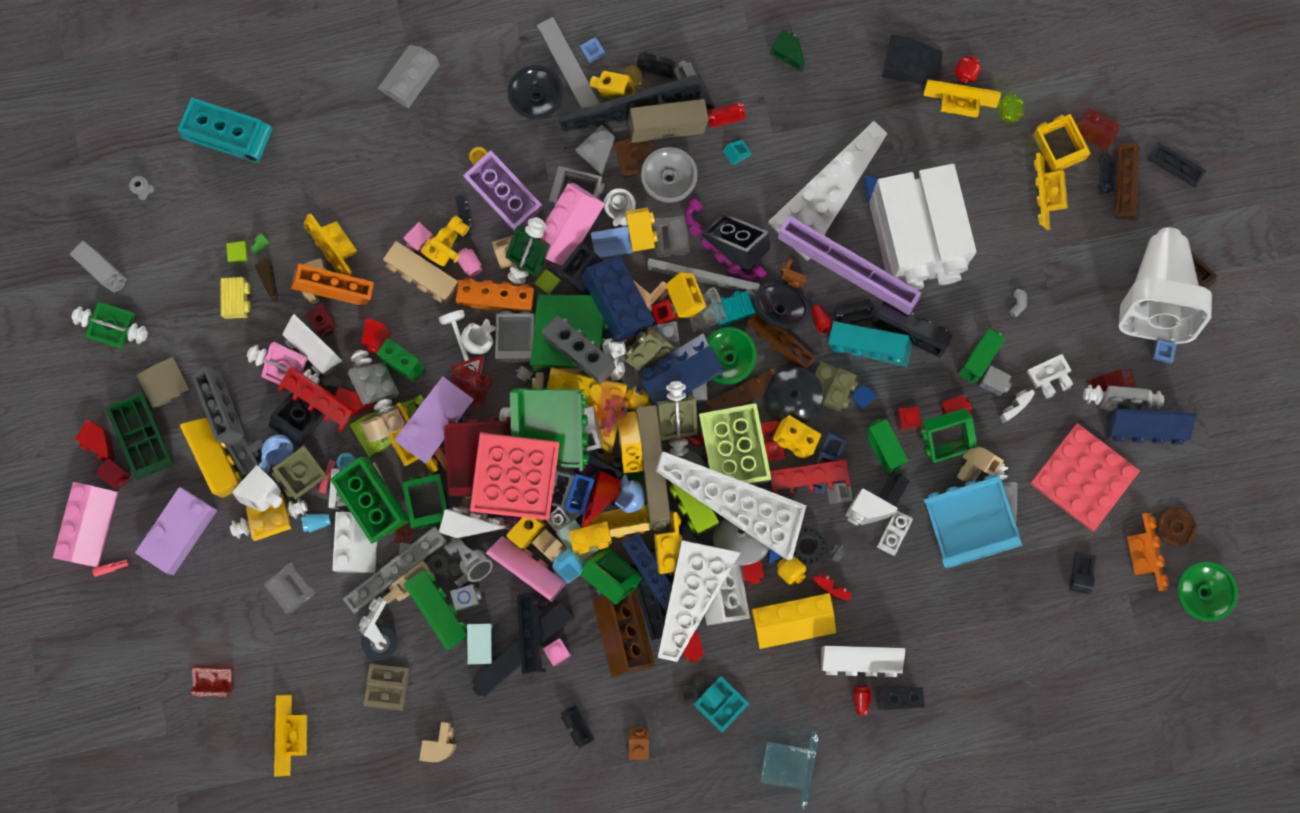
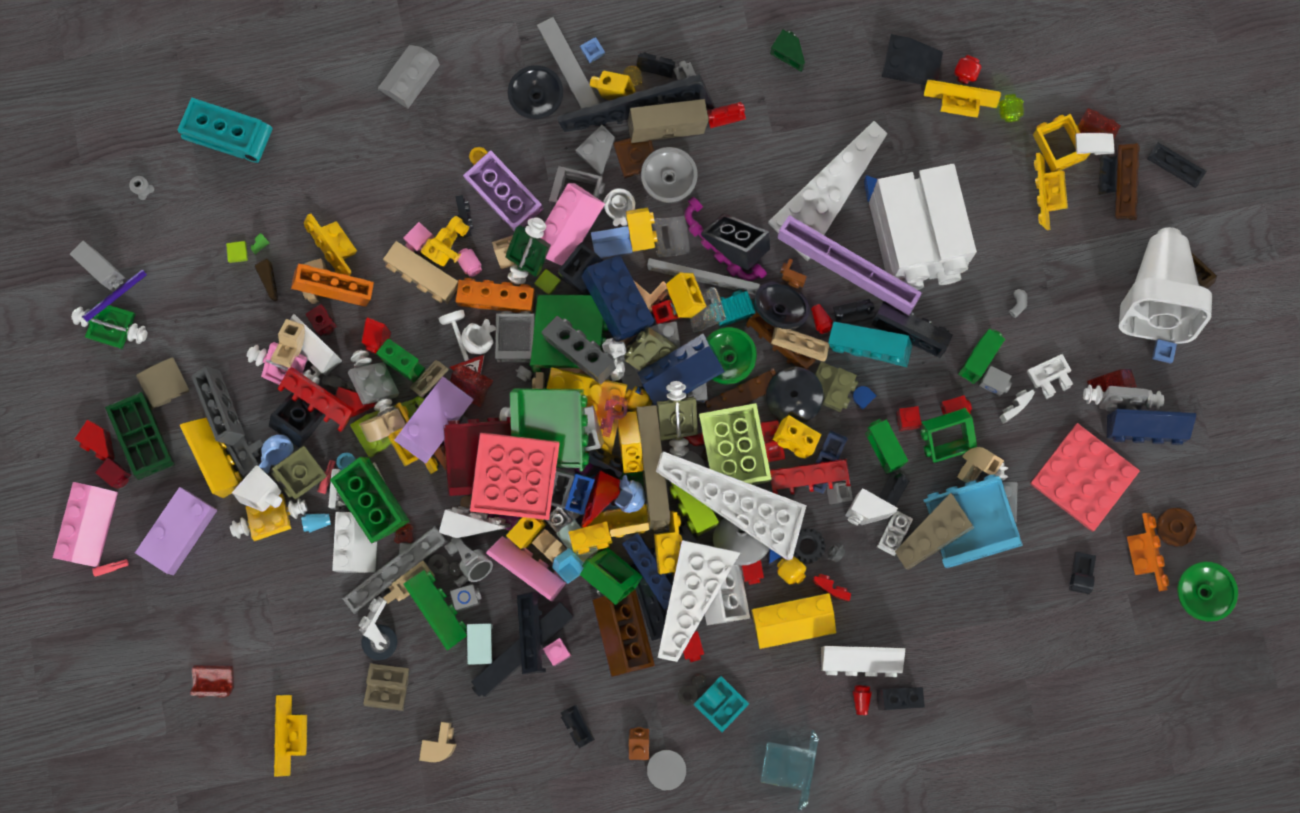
light yellow brick [221,277,251,319] -> none
clear plate [264,562,315,615] -> none
green window [402,472,449,530] -> none
teal slope [723,139,752,165] -> none
none -> dark purple bar [82,270,147,322]
none -> tan brick [271,319,305,368]
none -> dark tan slope [410,360,449,398]
none -> light grey tile [647,750,686,790]
none -> tan tile [771,327,829,362]
none -> dark tan wedge [895,493,975,570]
none -> white slope [1075,133,1114,155]

